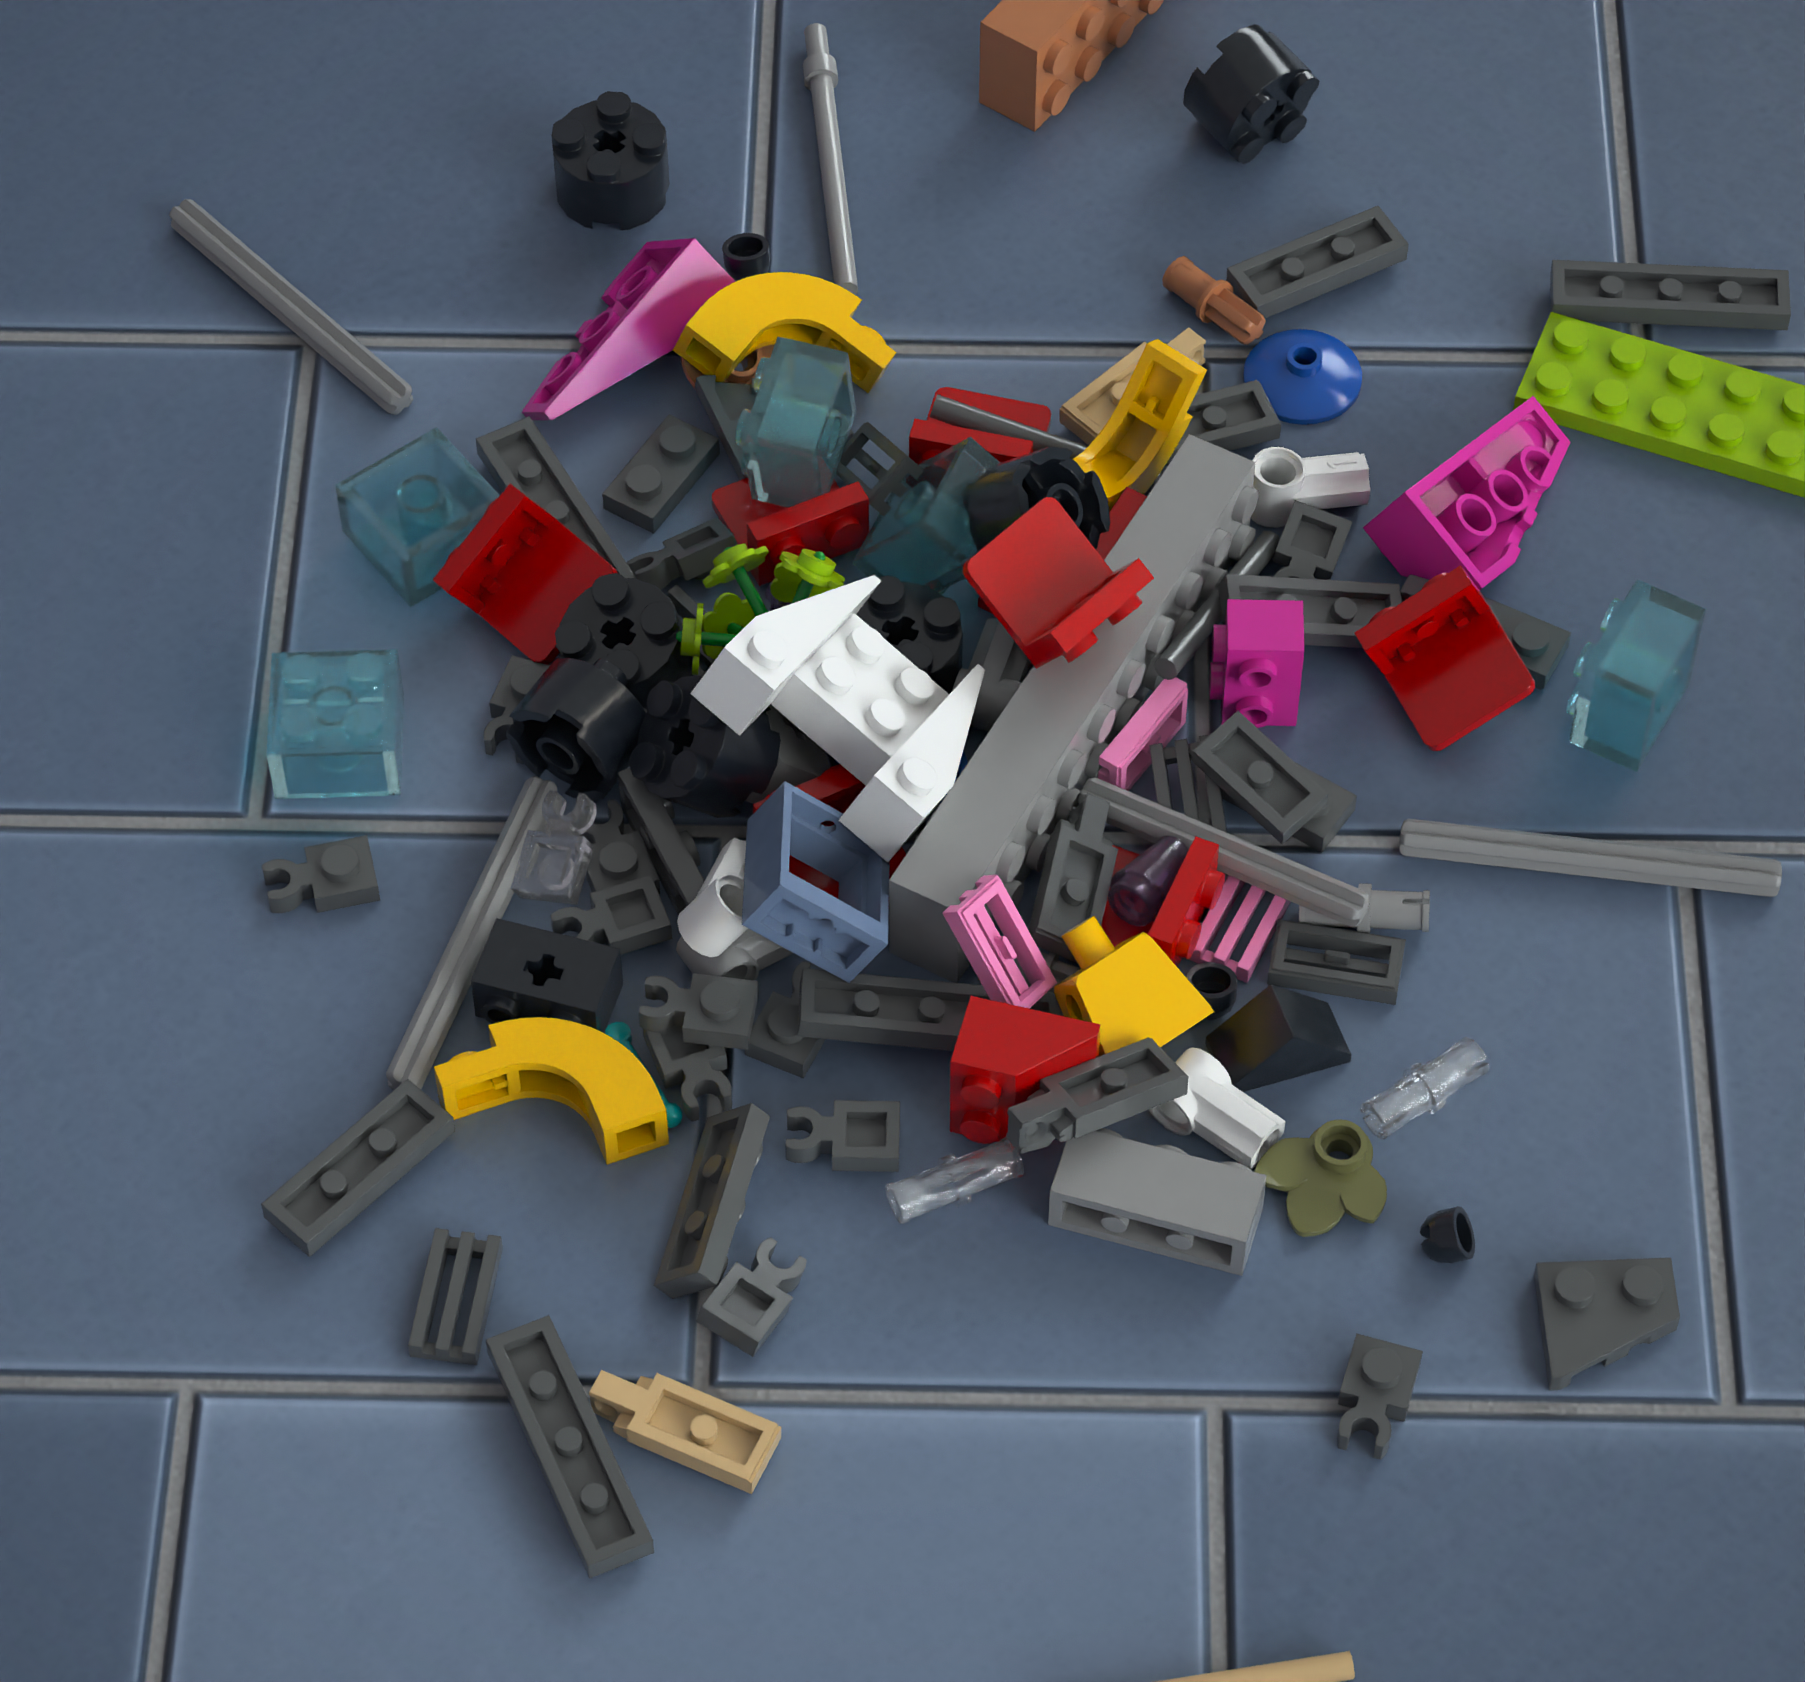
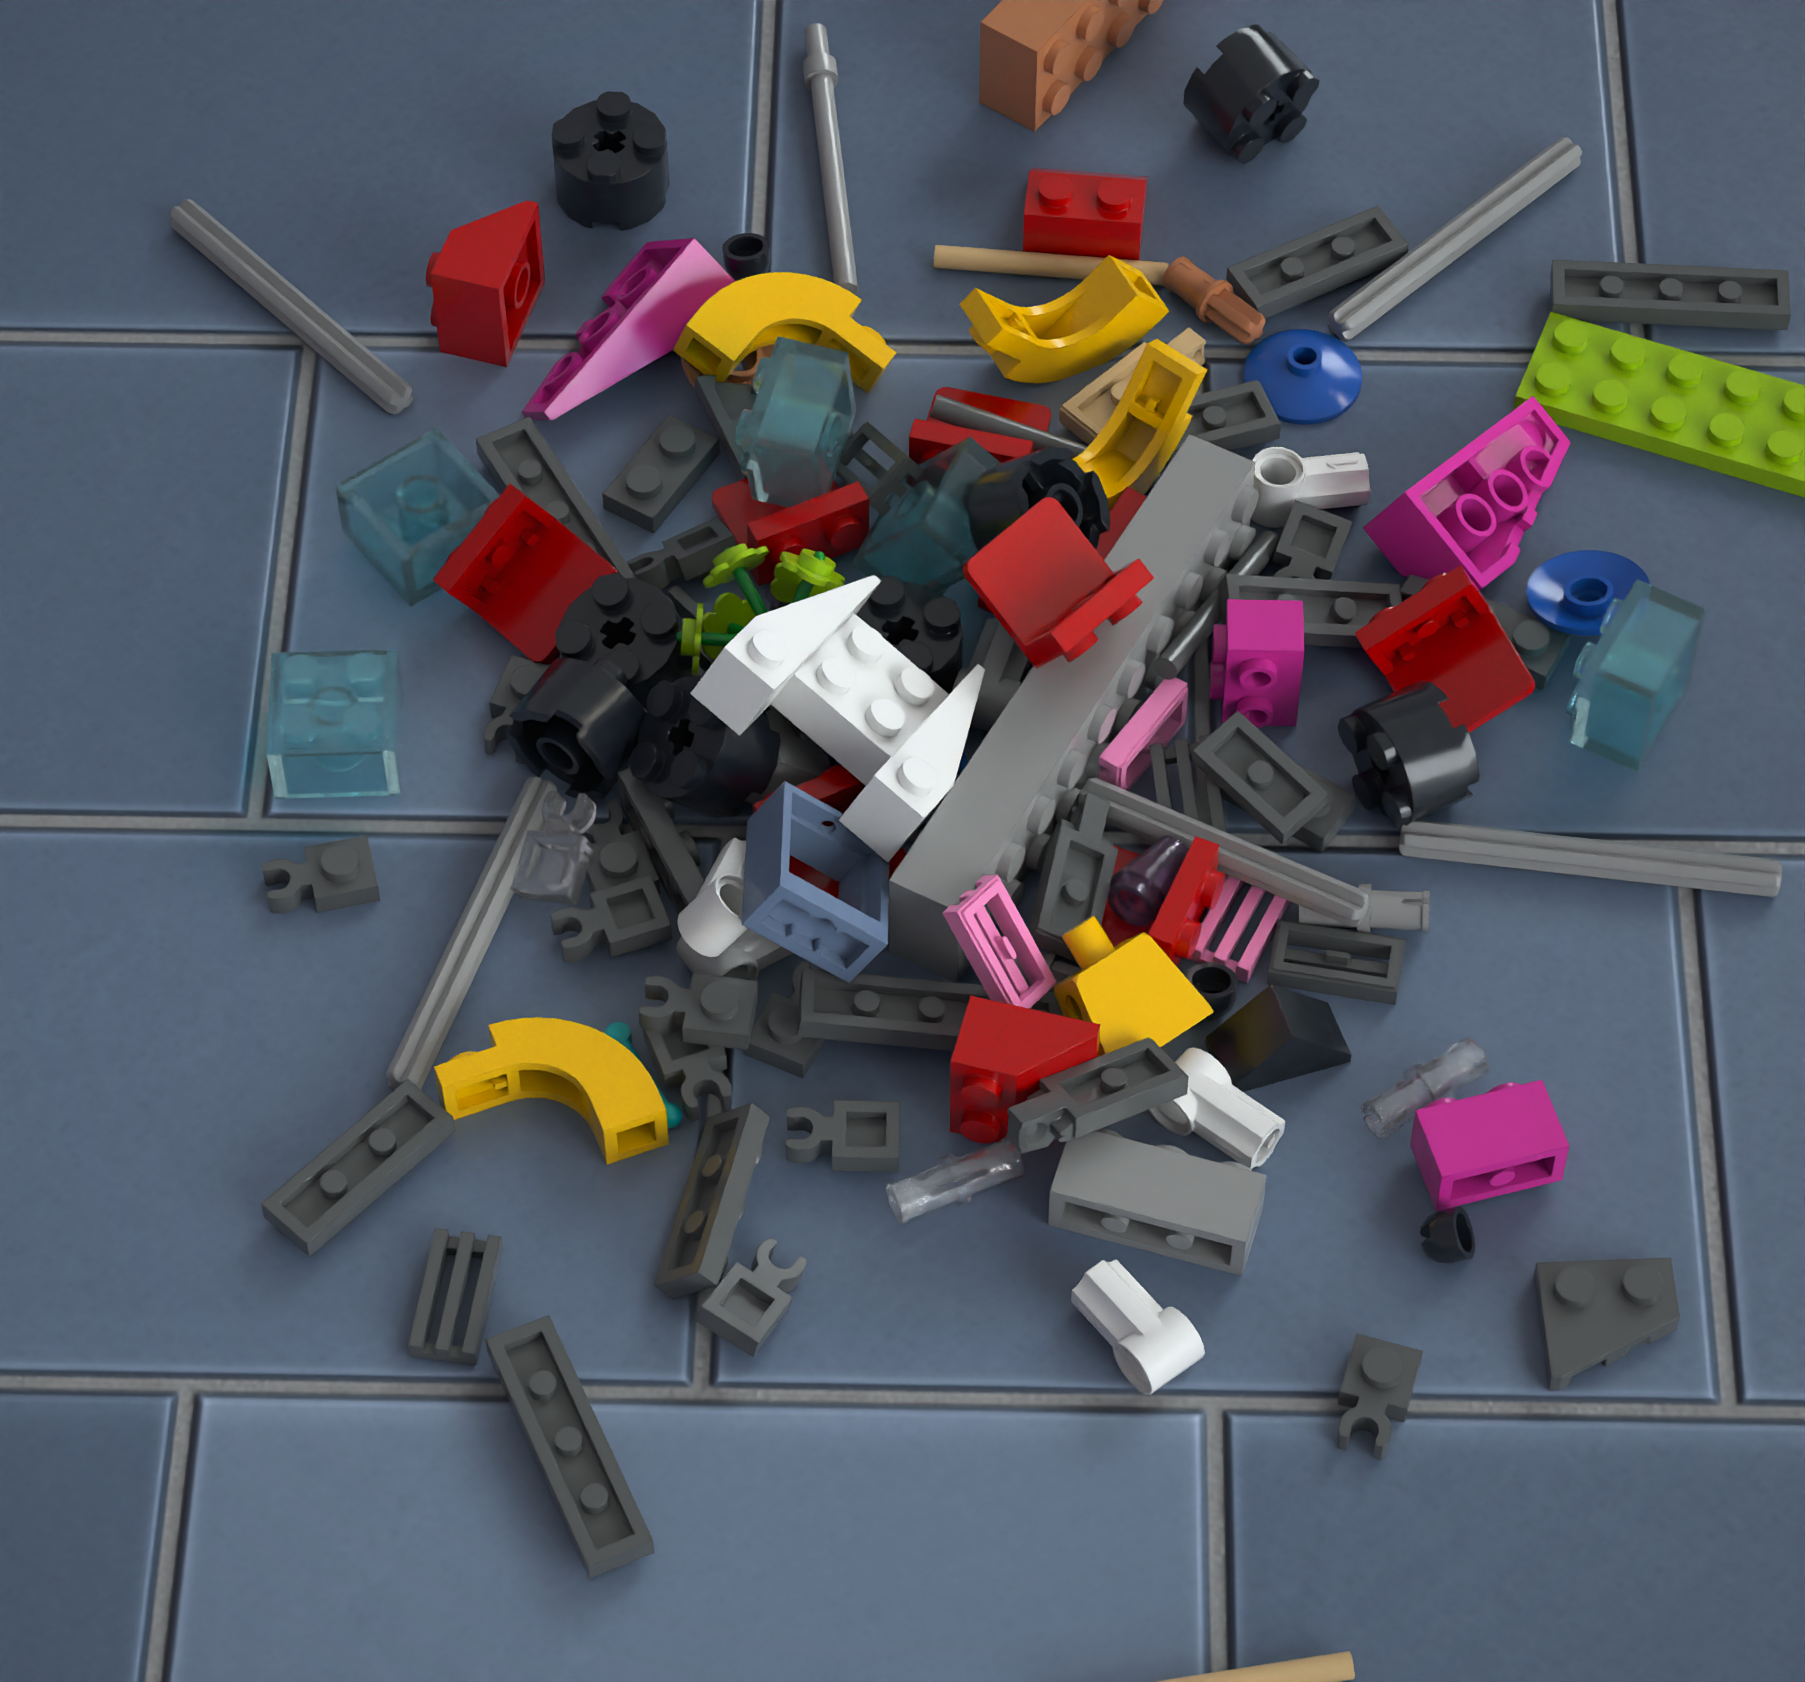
black brick [471,918,623,1033] -> none
tan hinge [589,1370,781,1494] -> none
olive plate [1254,1119,1387,1237] -> none
none -> red slope [425,200,545,367]
none -> tan bar [934,245,1169,286]
none -> yellow arch [959,255,1169,383]
none -> red slope [1023,167,1148,260]
none -> white piece [1071,1259,1205,1395]
none -> light grey axle [1327,137,1582,341]
none -> black brick [1338,681,1480,827]
none -> dark pink brick [1410,1080,1569,1211]
none -> blue dish [1526,550,1651,636]

